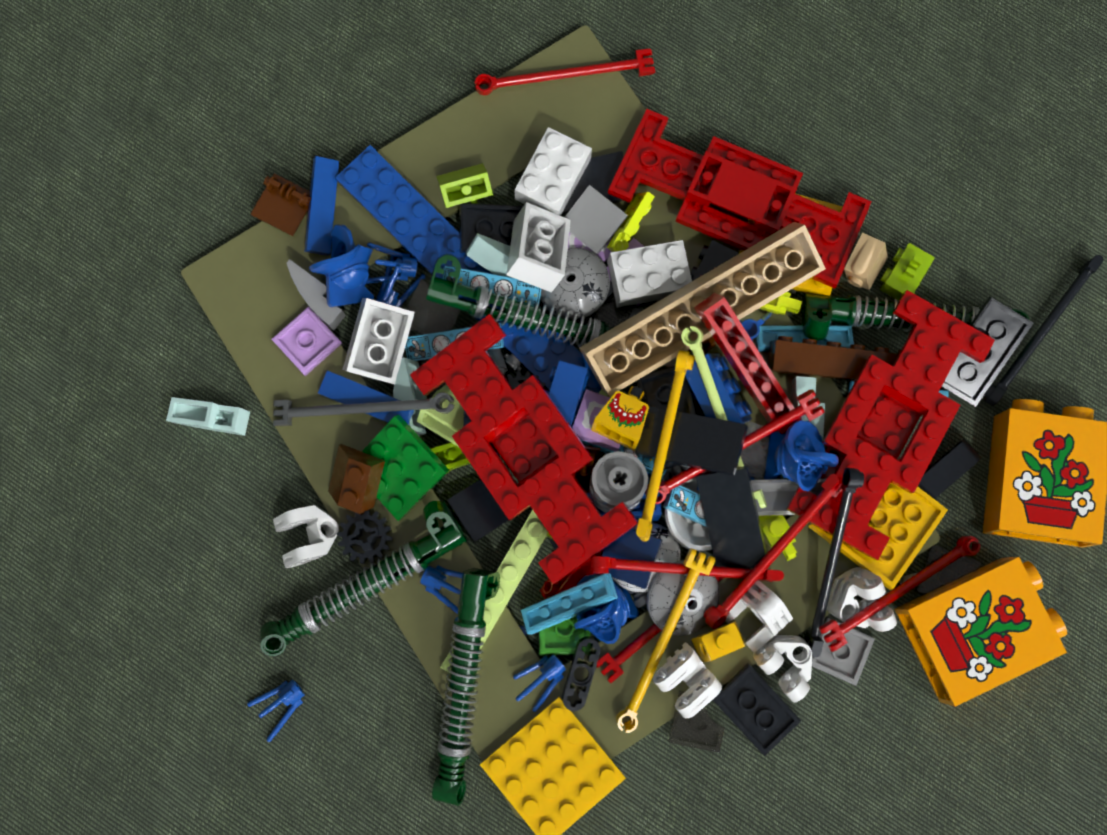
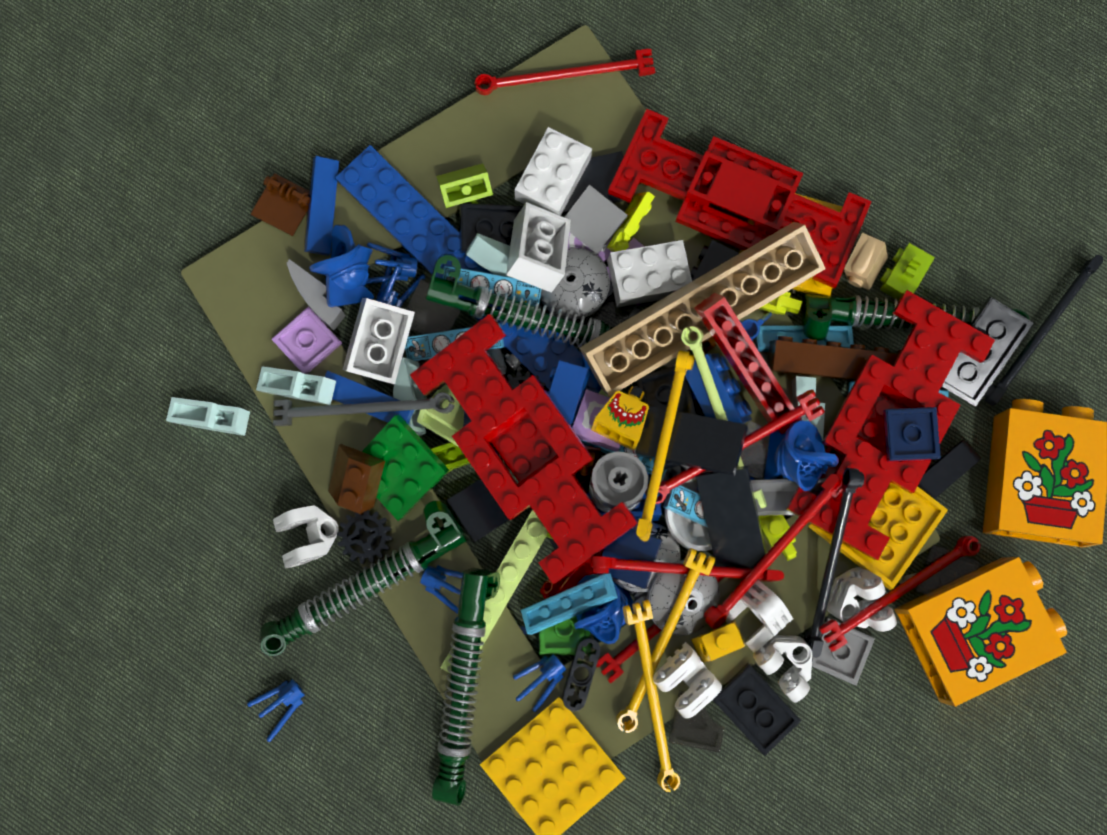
none -> light aqua slope [256,366,336,405]
none -> yellow hinge [623,600,680,792]
none -> dark blue tile [883,407,941,461]

